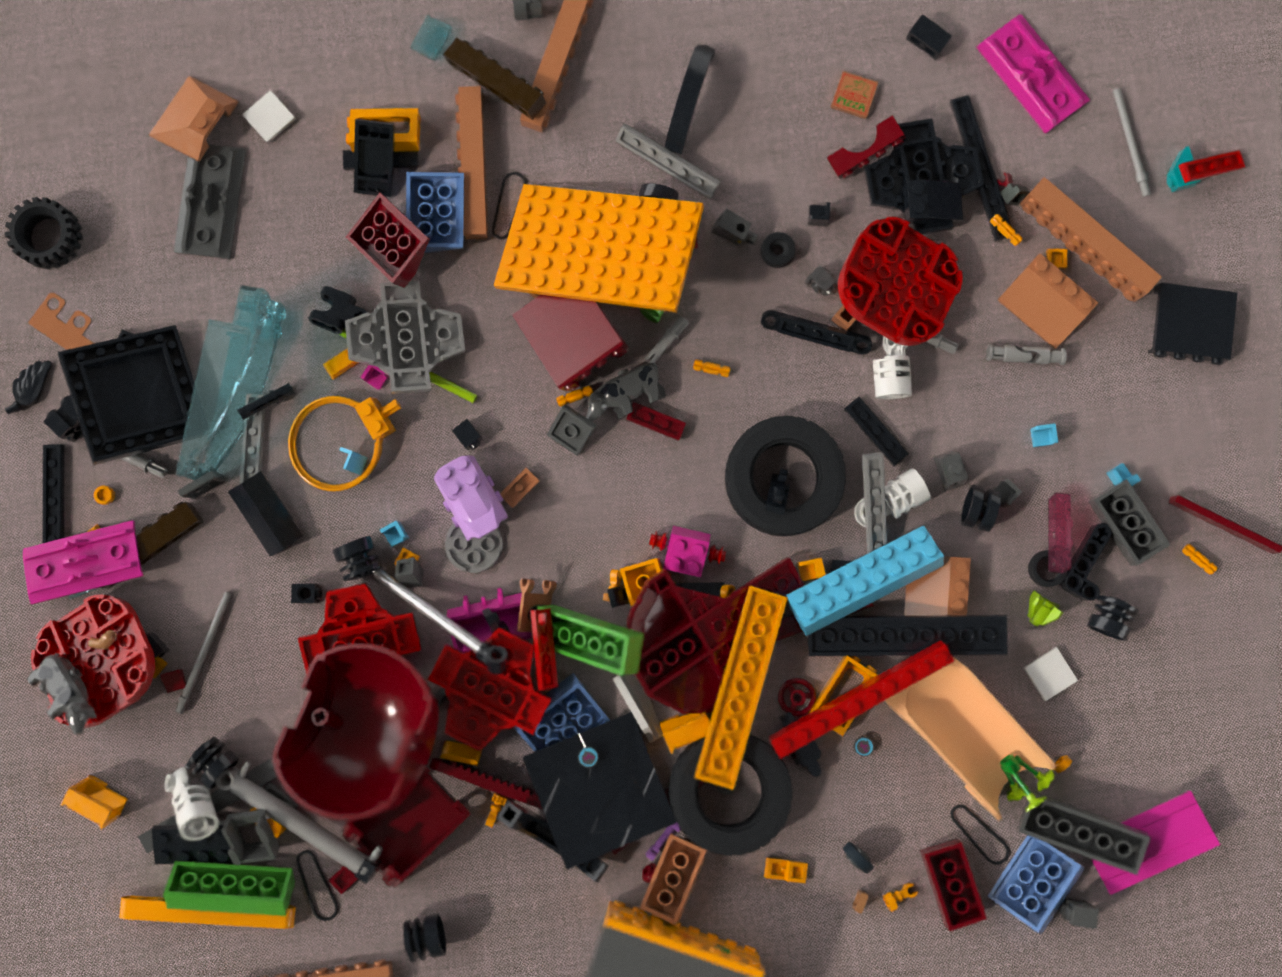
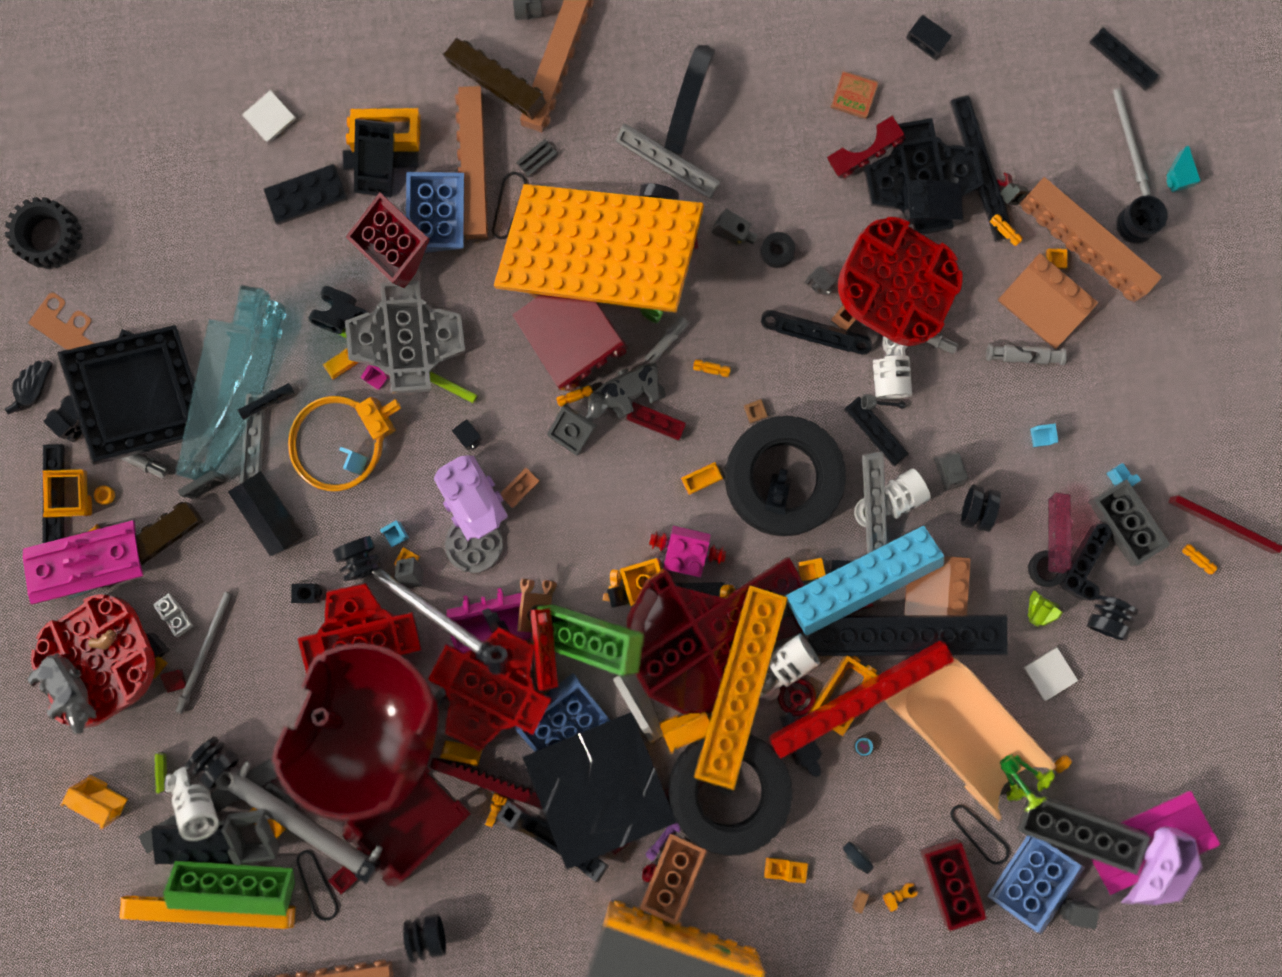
nougat slope [149,76,239,162] -> none
dark grey hinge [174,144,246,260] -> none
clear light blue plate [410,15,452,61] -> none
tile [578,747,598,767] -> none
black panel [808,202,831,226] -> none
dark pink hinge [976,14,1090,134] -> none
dark grey panel [994,479,1022,508] -> none
black panel [1148,283,1238,365] -> none
red tile [1178,150,1245,183] -> none
none -> light orange piece [42,469,93,518]
none -> white slope [153,593,194,638]
none -> lime tile [155,752,167,794]
none -> black plate [263,164,348,225]
none -> dark grey tile [516,139,557,178]
none -> light orange tile [681,462,723,495]
none -> medium nougat tile [743,399,768,424]
none -> white cylinder [759,634,820,701]
none -> dark grey hinge [861,394,906,410]
none -> black tile [1089,27,1159,91]
none -> black wheel [1116,195,1168,244]
none -> lavender slope [1122,827,1202,905]

